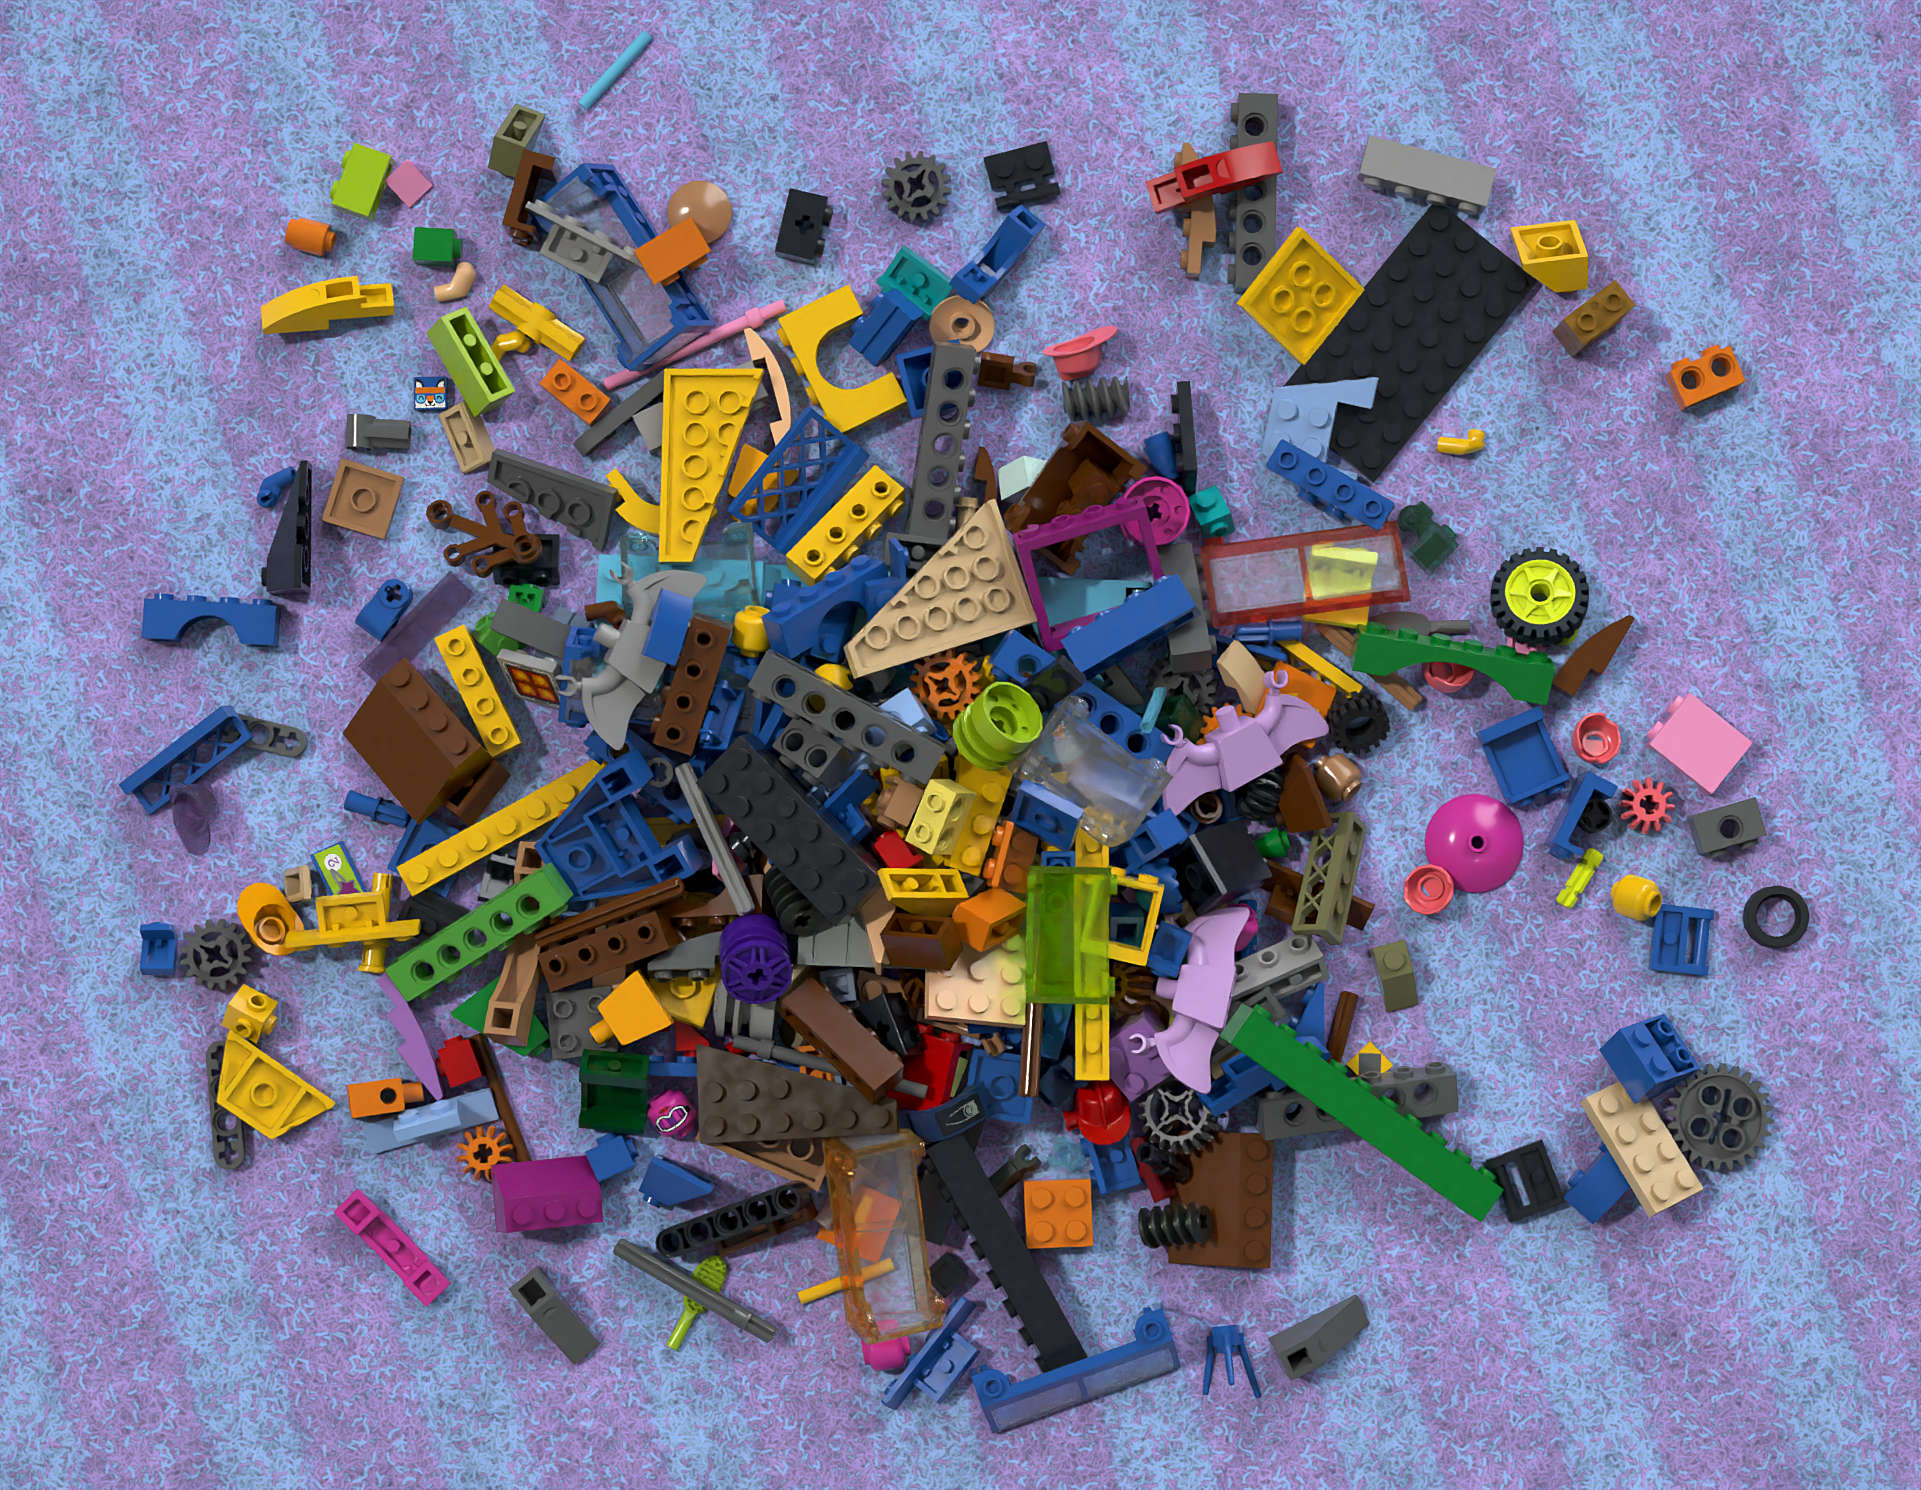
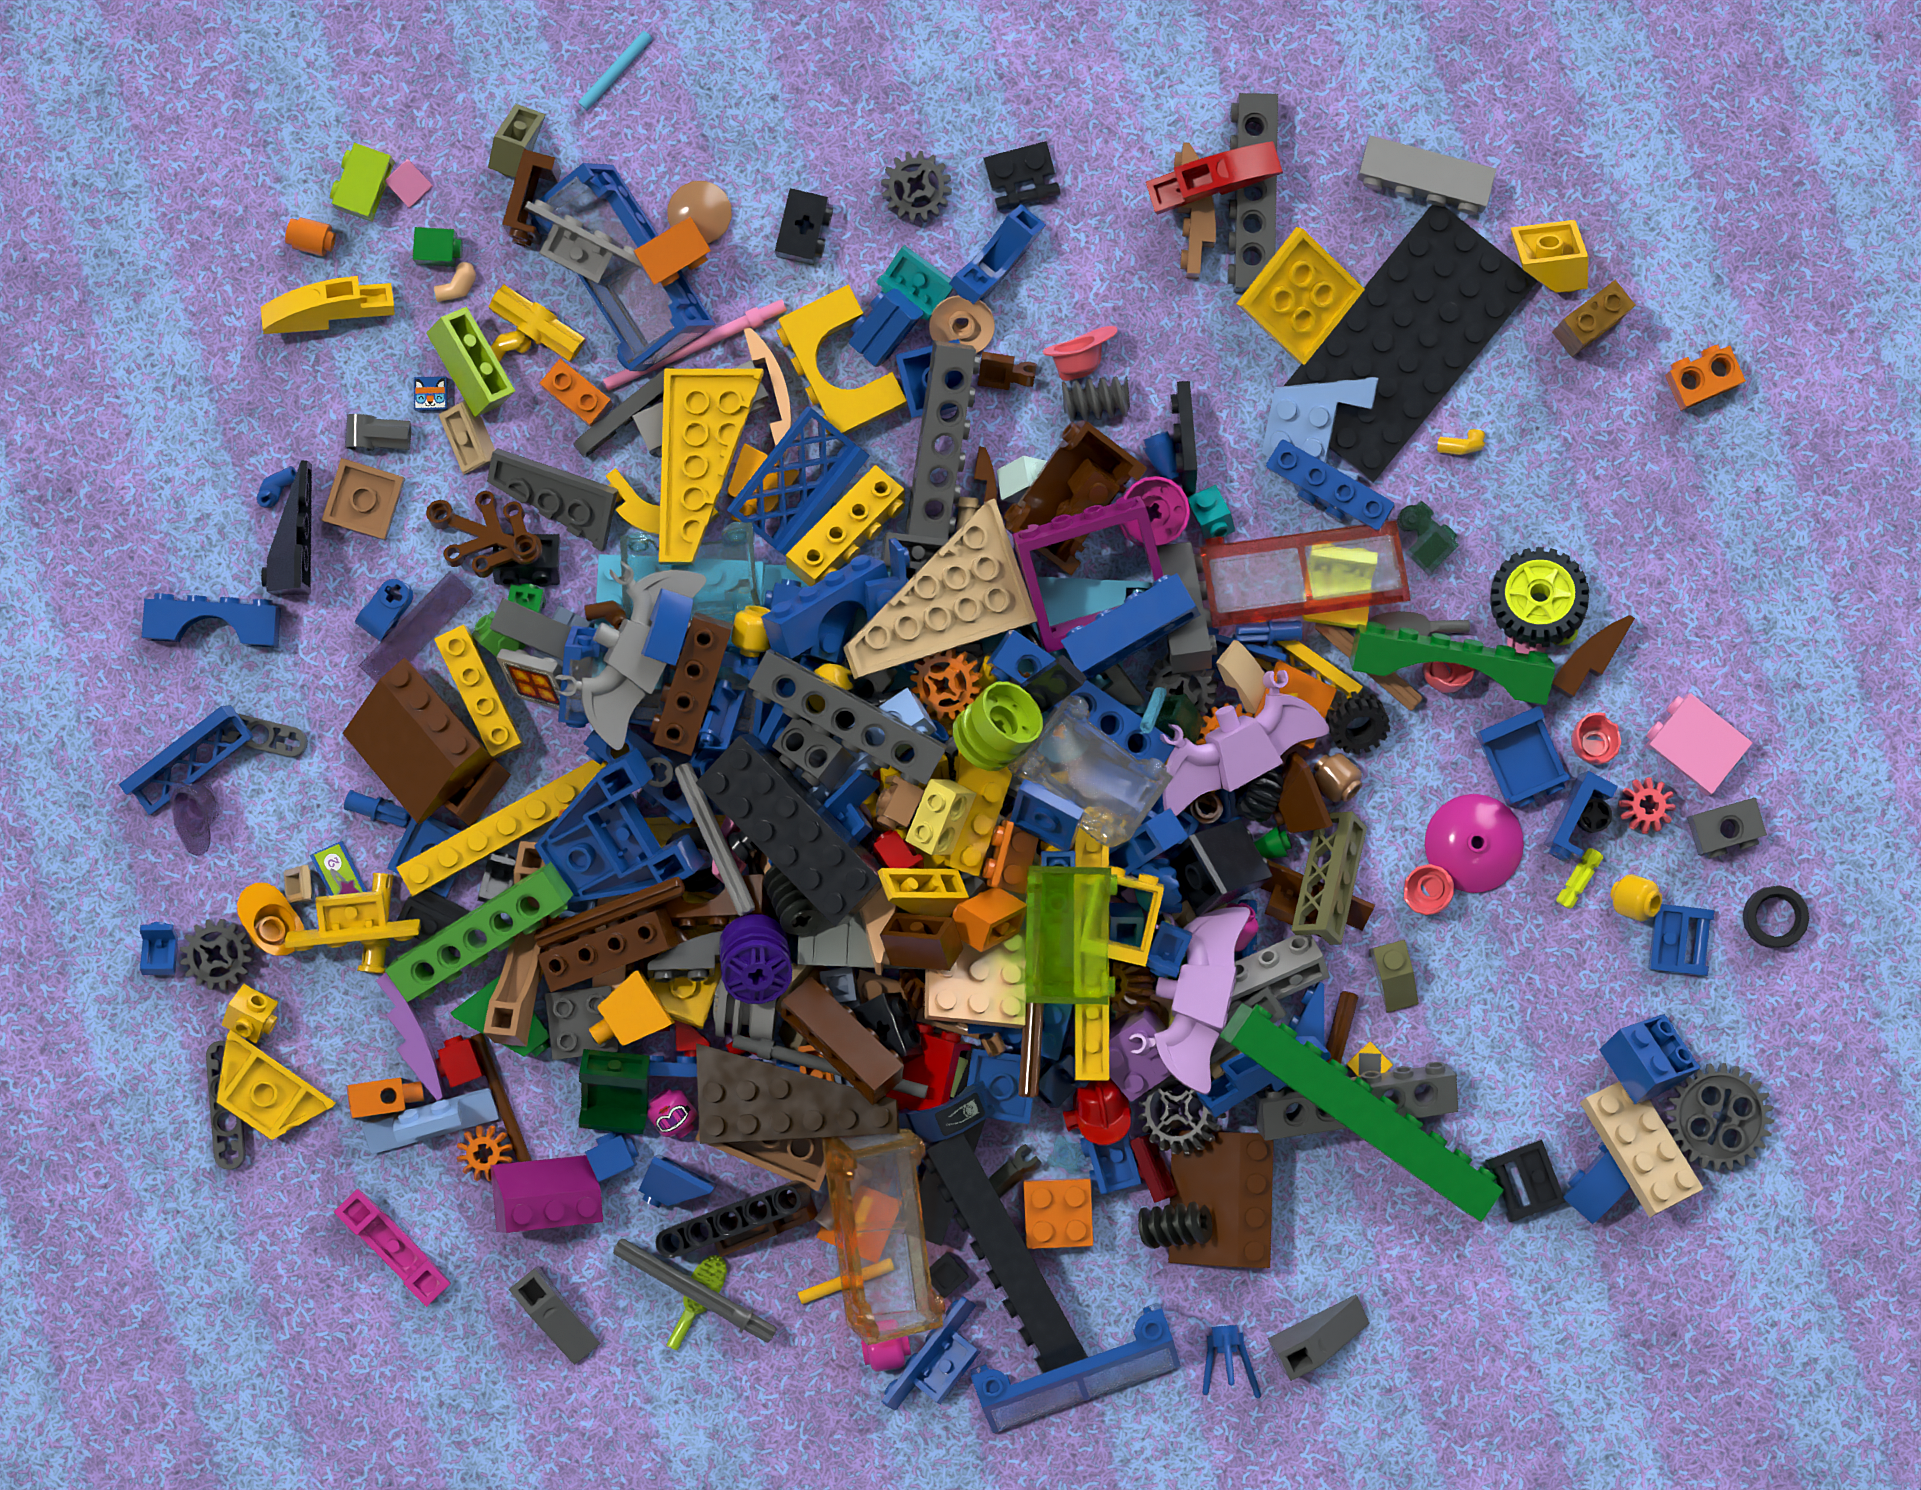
black pin [1136,1142,1190,1184] -> none

